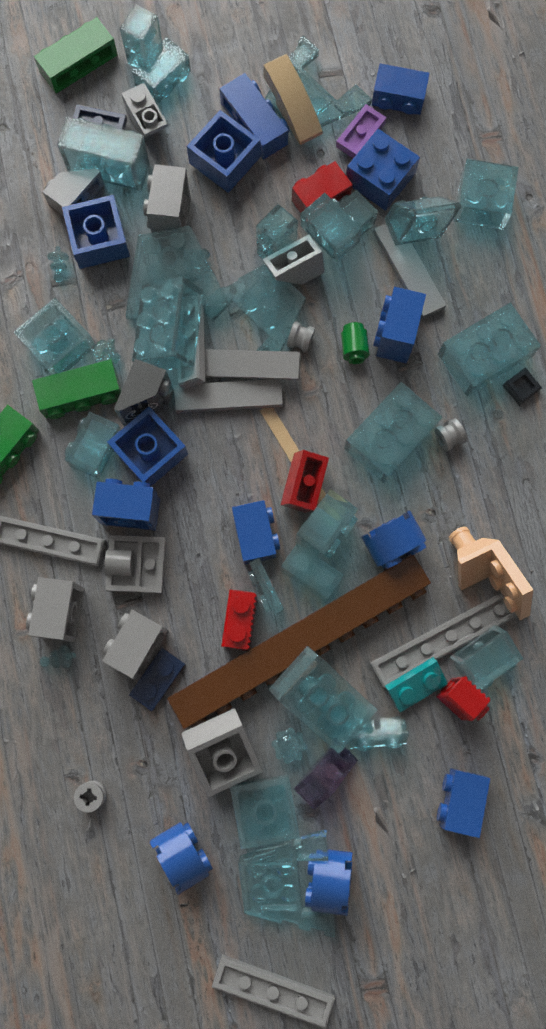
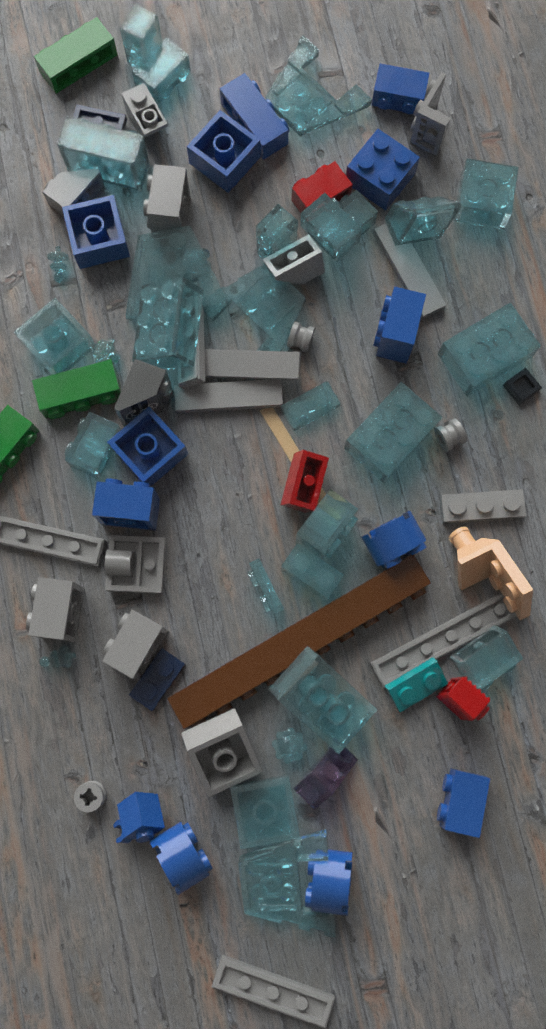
red brick [221,590,258,651] -> none
blue brick [232,500,281,565] -> none
tan slope [264,54,323,145] -> none
medium lavender plate [336,104,387,158] -> none
green brick [341,322,370,364] -> none
clear light blue hinge [348,717,409,751] -> none
none -> blue brick [113,792,165,843]
none -> clear light blue plate [281,381,341,431]
none -> light grey bracket [410,72,451,156]
none -> light grey plate [440,489,526,524]

